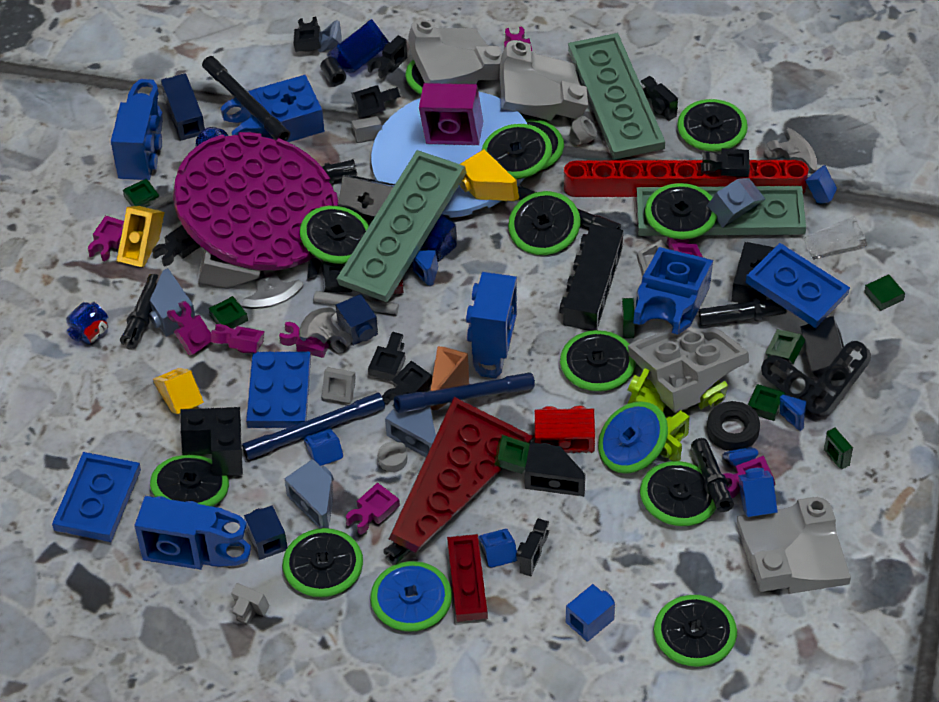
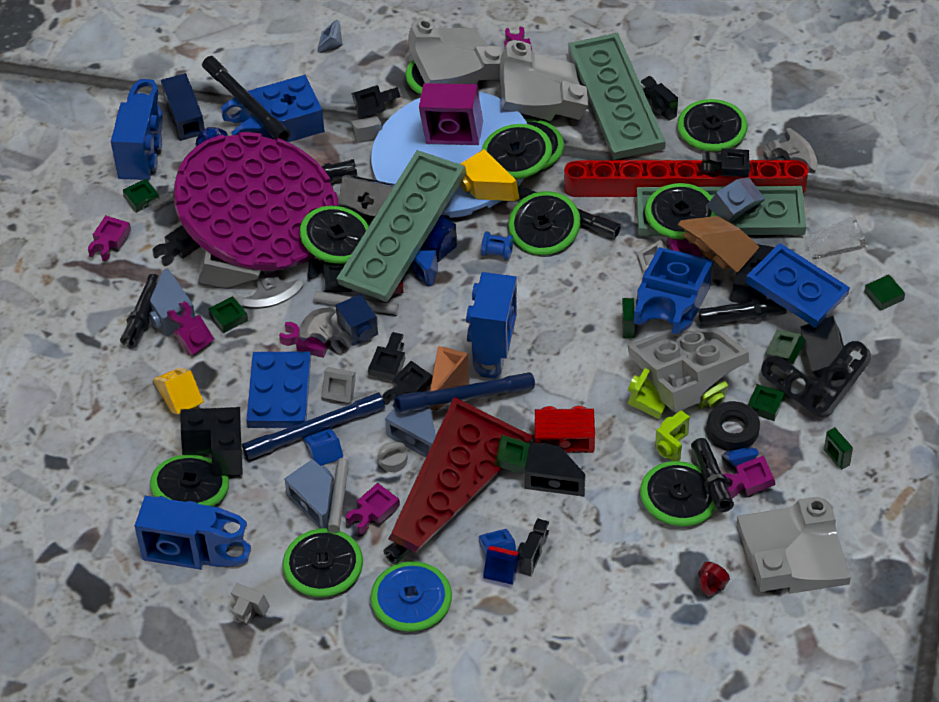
blue plate [52,452,141,542] -> none
clear blue head [66,301,109,344] -> none
yellow slope [117,206,165,267] -> none
magenta plate [210,324,265,353] -> none
dark blue brick [244,505,288,560] -> none
black plate [293,16,322,52] -> none
black hinge [320,57,346,86] -> none
clear blue brick [326,19,390,73] -> none
black plate [367,35,408,78] -> none
dark red plate [447,534,488,622] -> none
black brick [559,224,624,331] -> none
black wheel [560,330,636,391] -> none
blue brick [566,584,615,642] -> none
light grey tile [569,116,597,146] -> none
blue wheel [598,402,668,473] -> none
black wheel [654,595,737,667] -> none
blue brick [738,468,778,517] -> none
blue slope [780,395,806,431] -> none
blue slope [805,165,837,203] -> none
none -> light grey bar [328,458,349,533]
none -> blue bush [481,231,514,260]
none -> clear blue plate [483,545,520,585]
none -> medium nougat slope [678,216,759,273]
none -> dark red tile [698,562,730,596]

